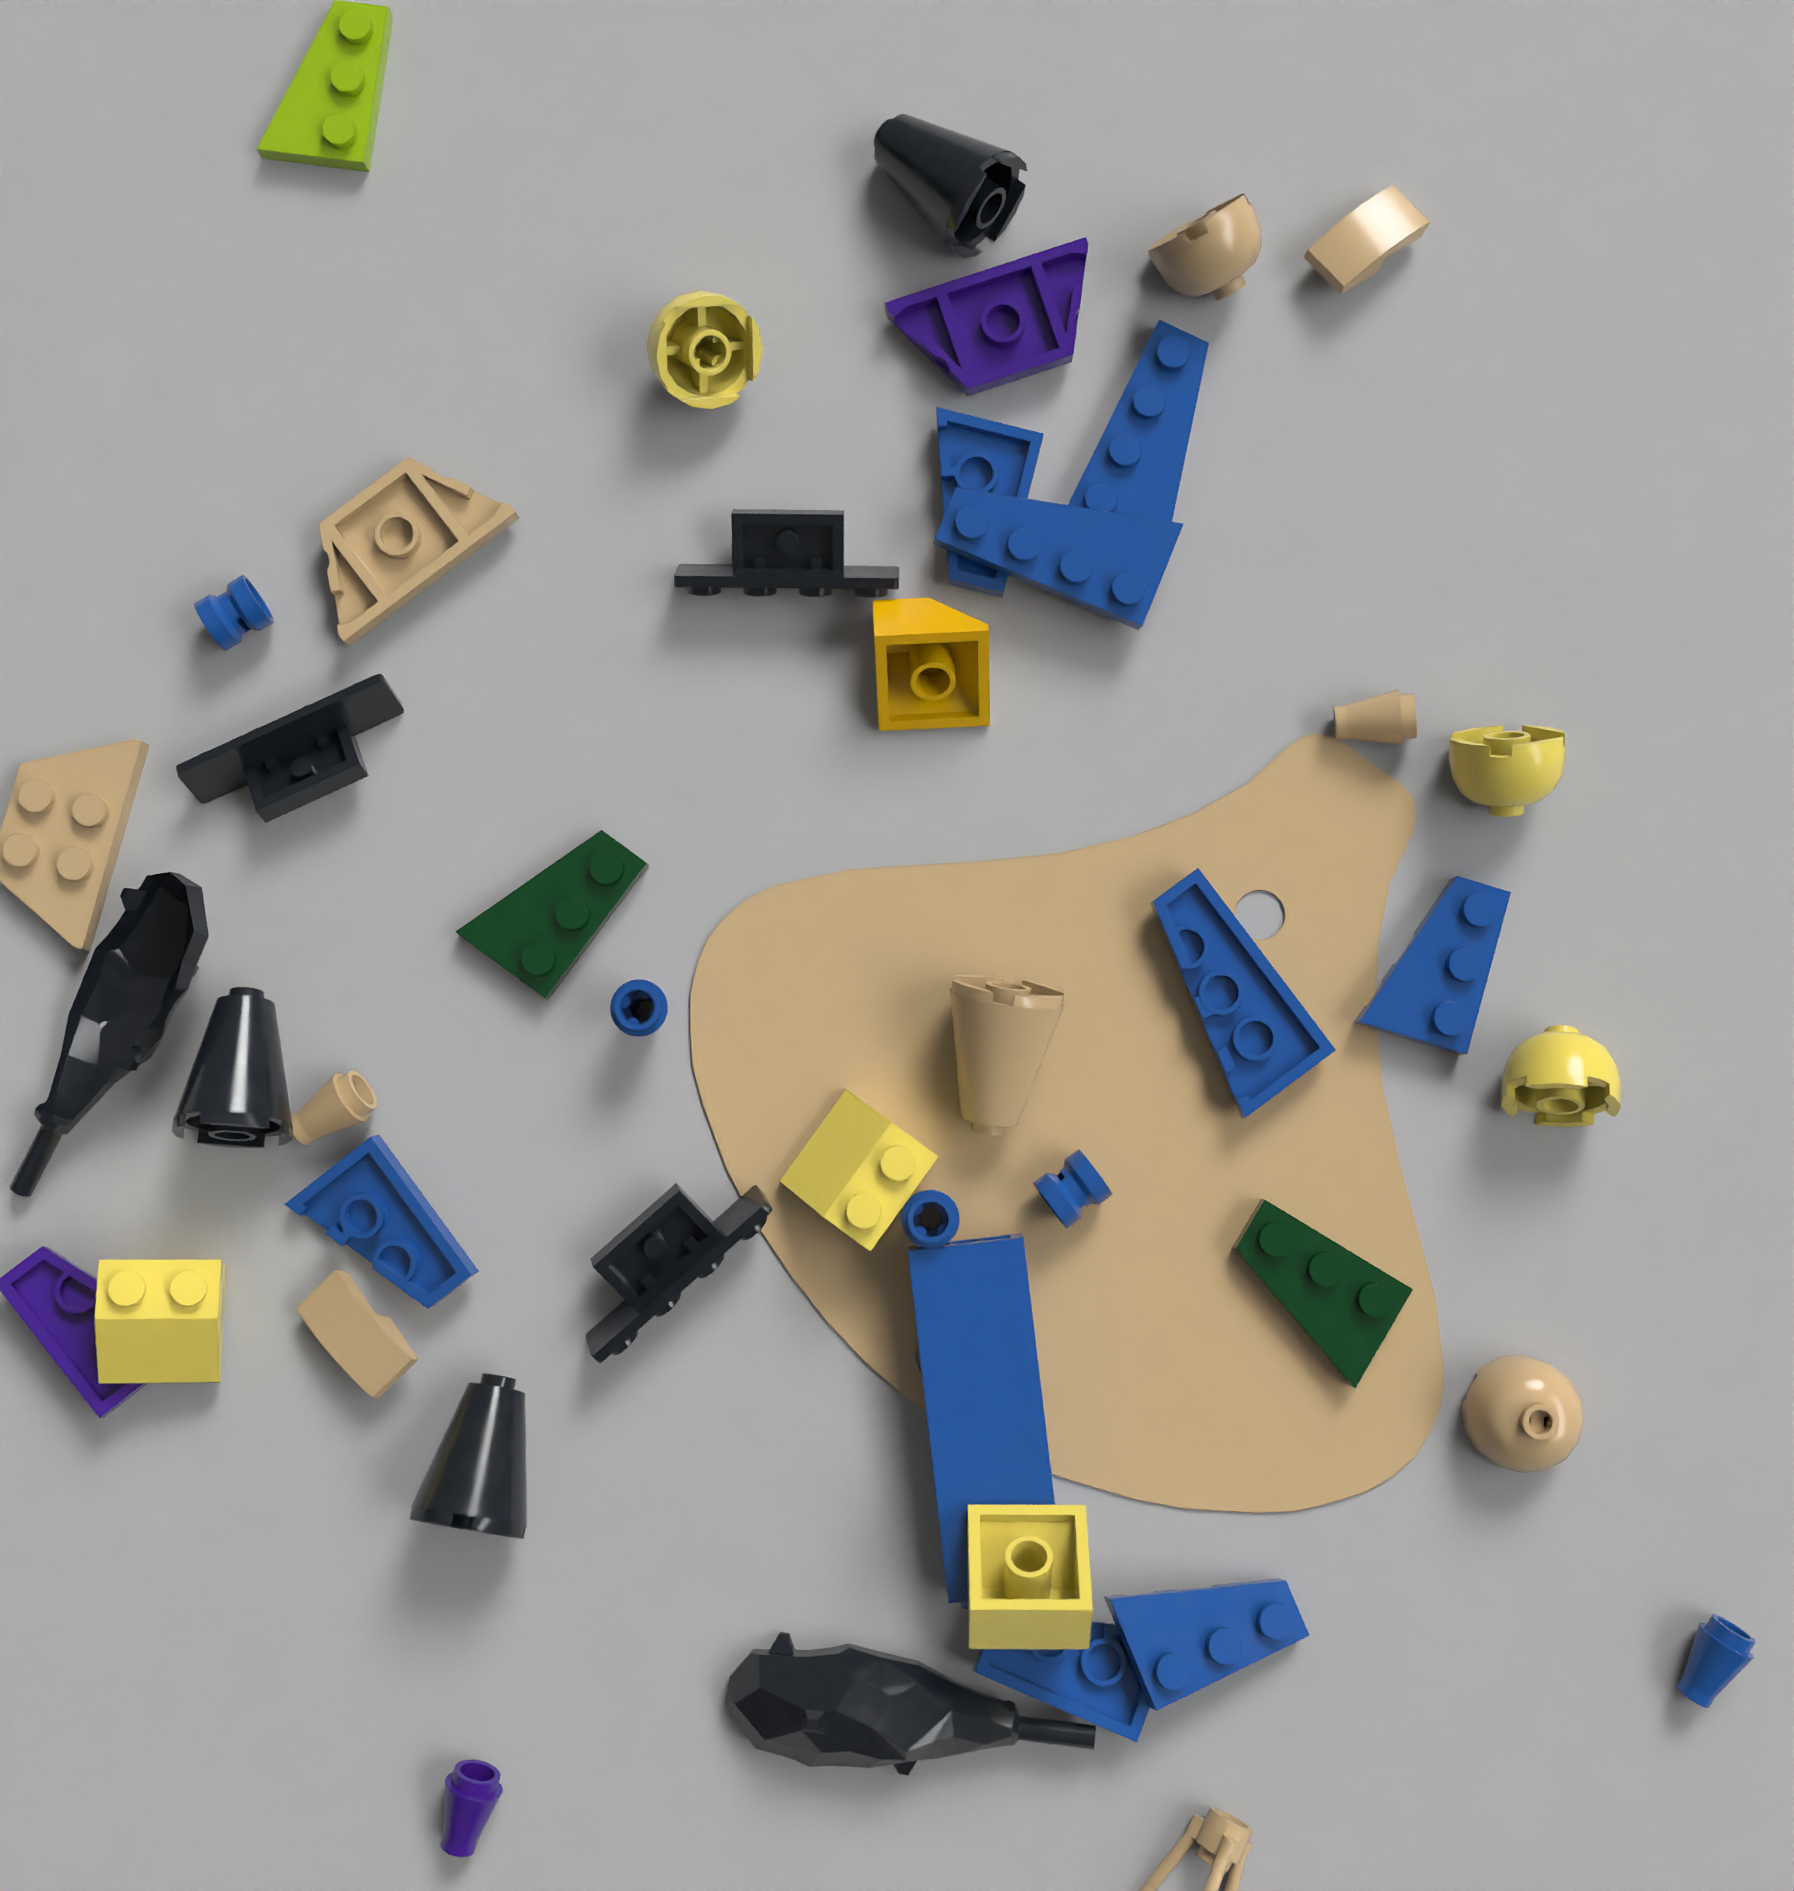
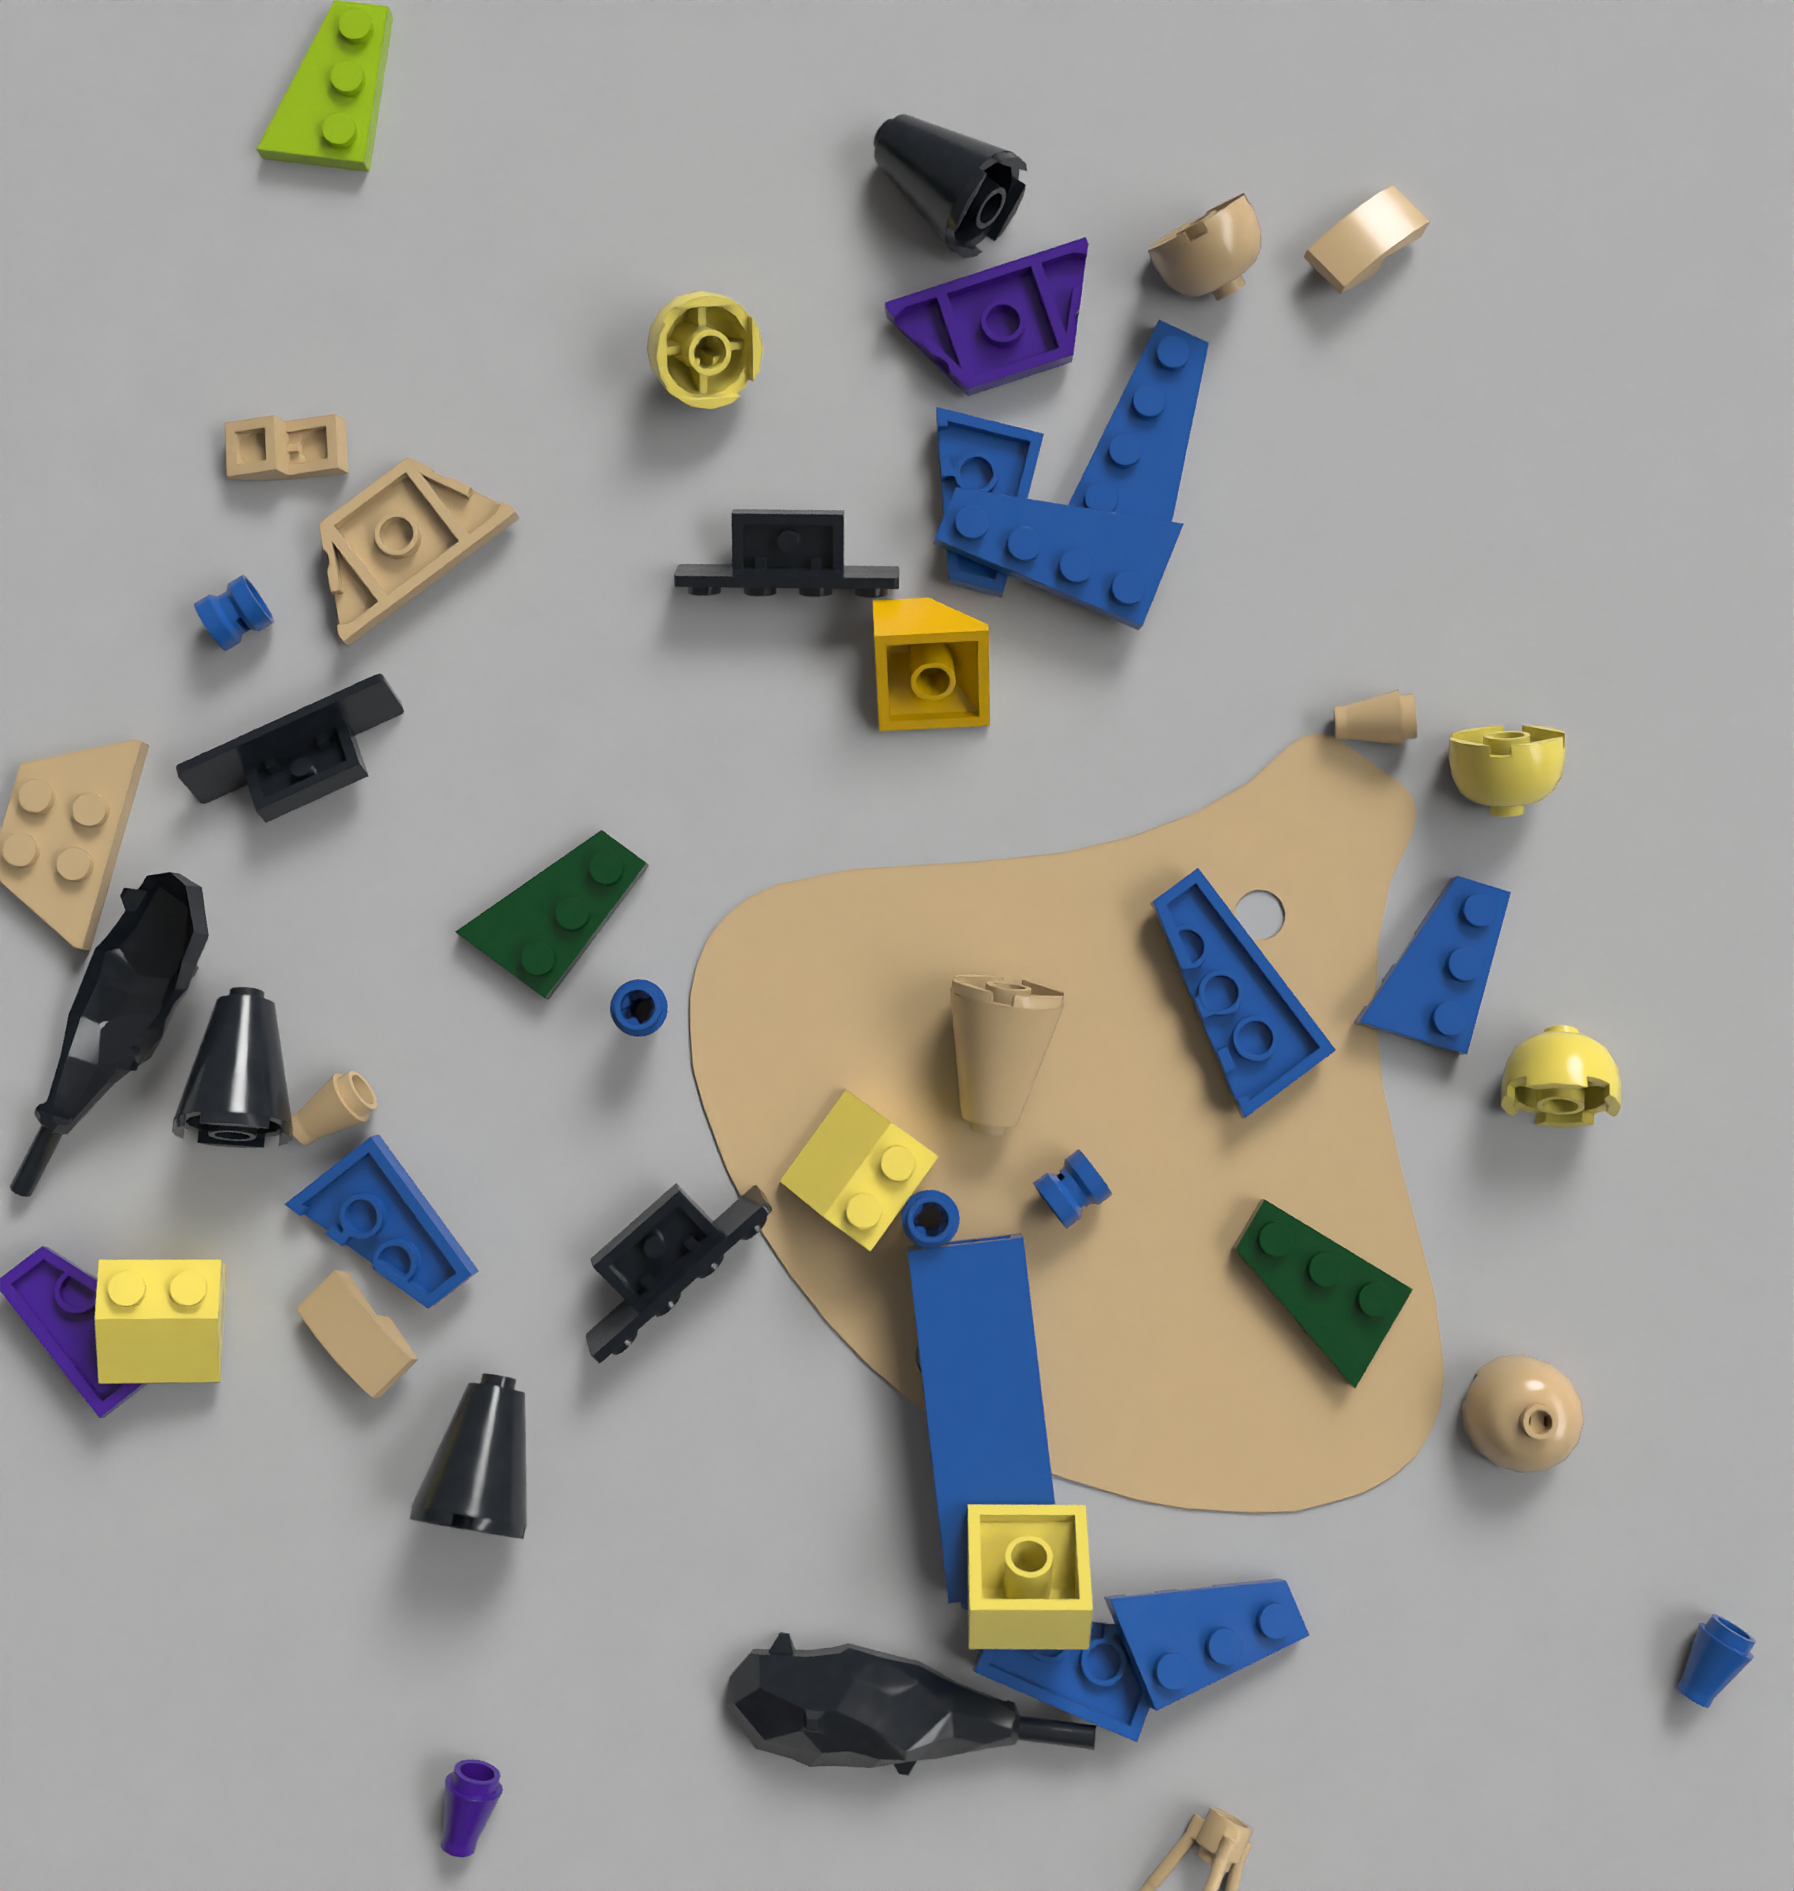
none -> tan slope [224,413,349,480]

